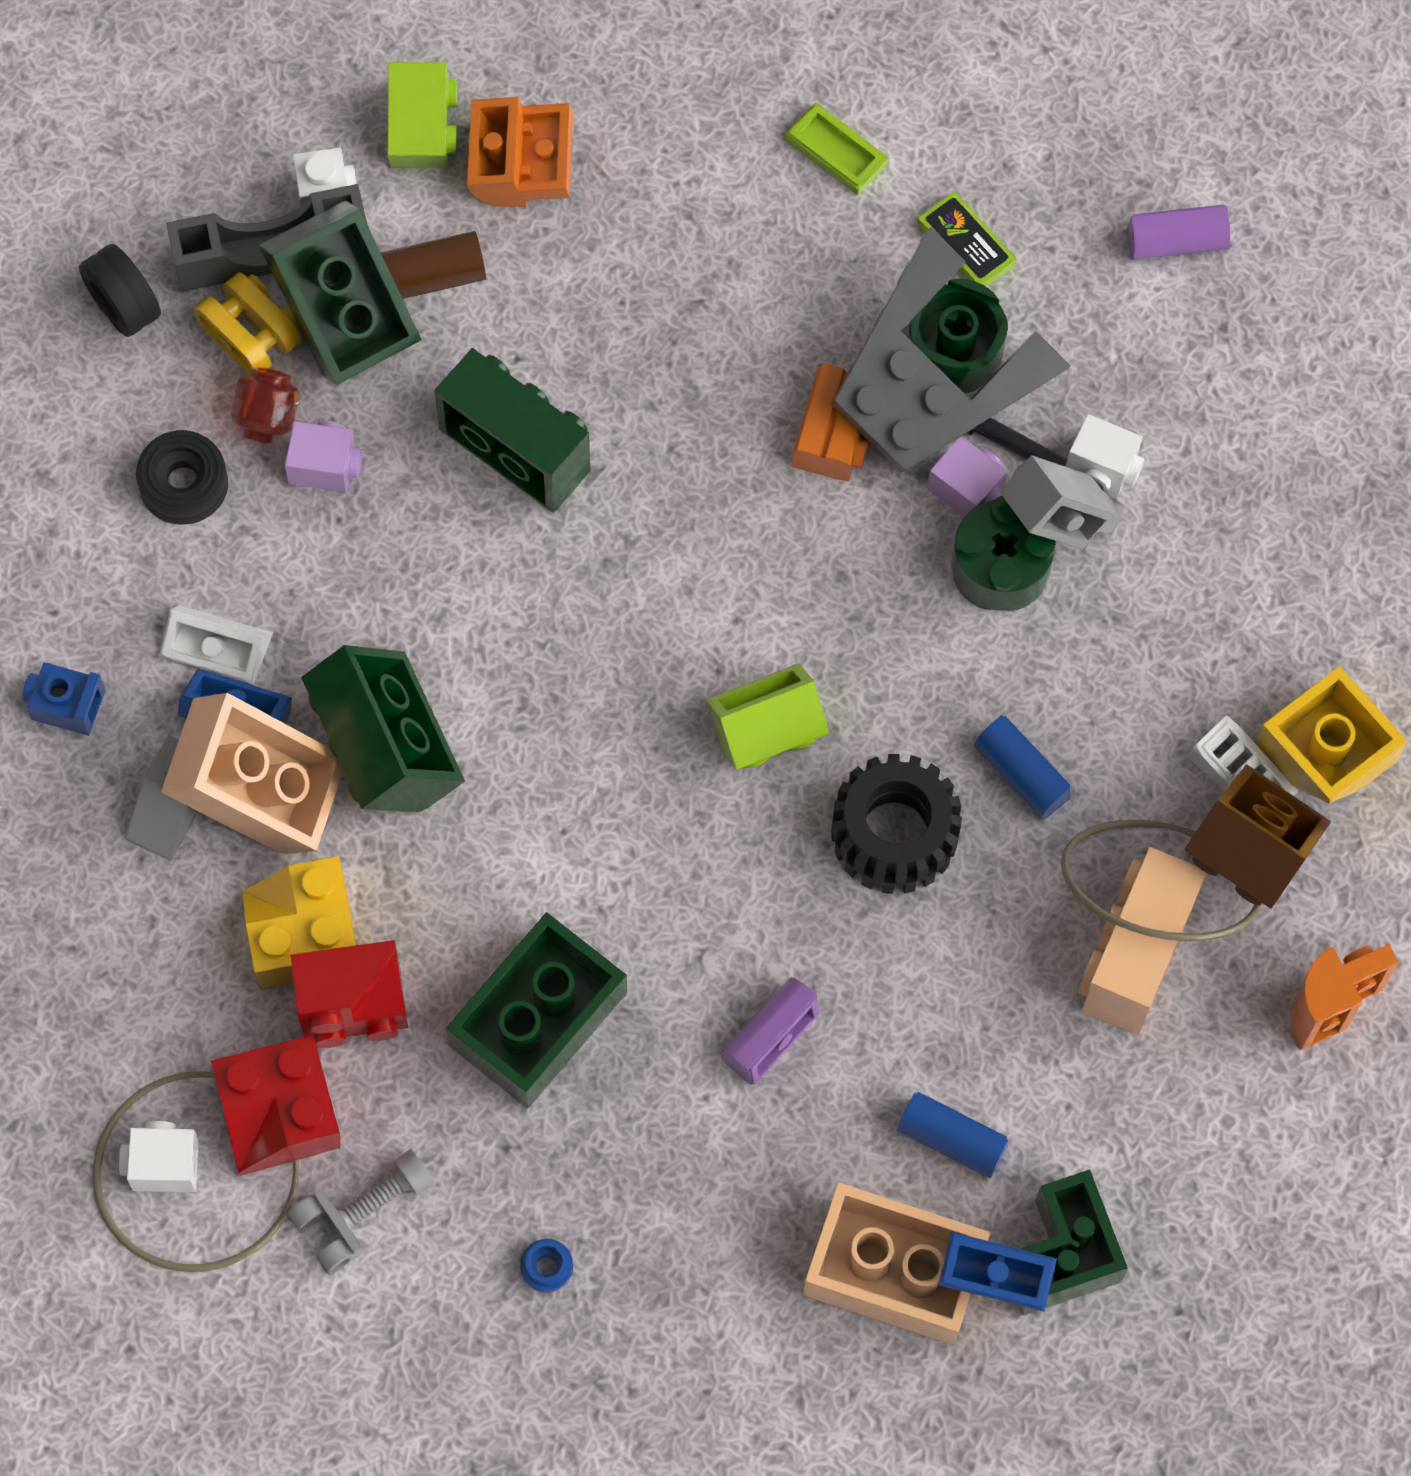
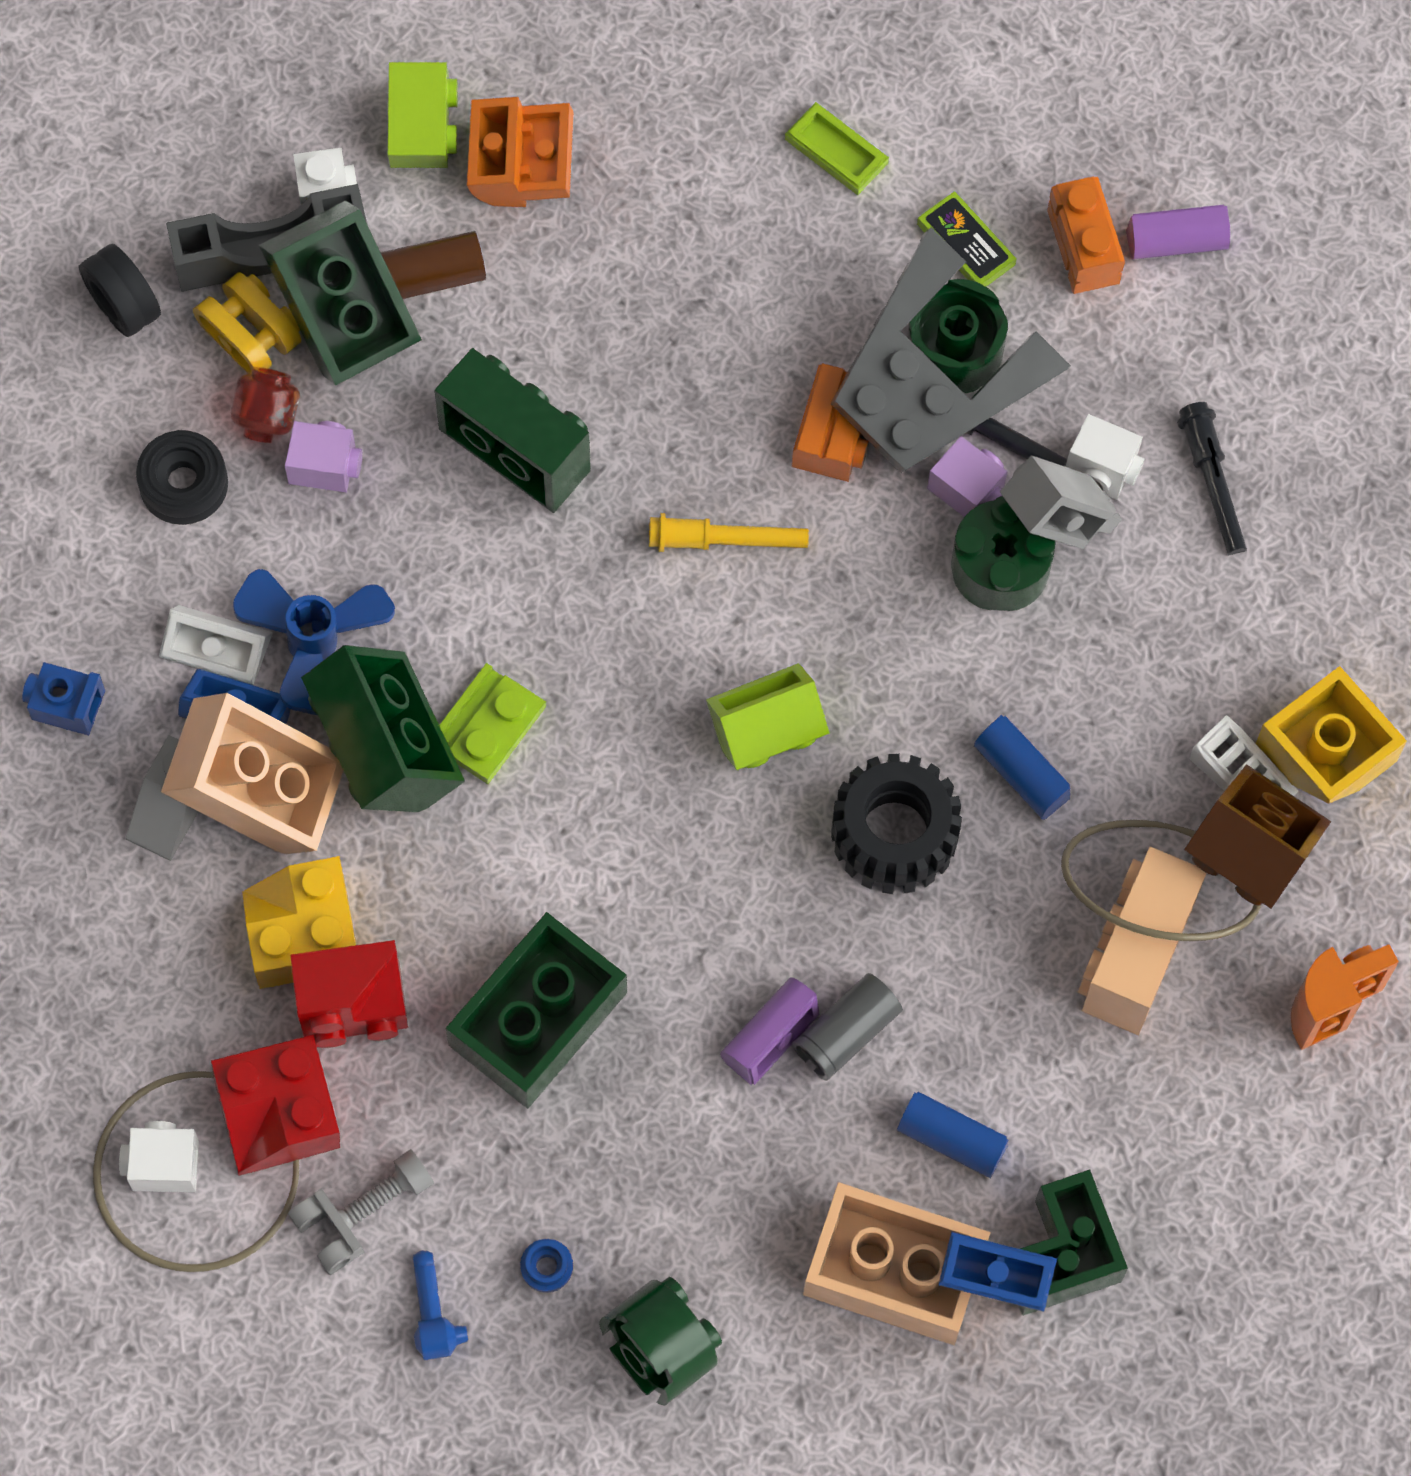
none -> blue piece [233,569,395,715]
none -> blue piece [413,1250,468,1361]
none -> lime plate [439,663,546,784]
none -> dark green brick [599,1276,722,1406]
none -> yellow pin [649,513,809,552]
none -> dark grey pin [792,973,903,1081]
none -> orange brick [1047,176,1125,294]
none -> black pin [1177,402,1247,556]

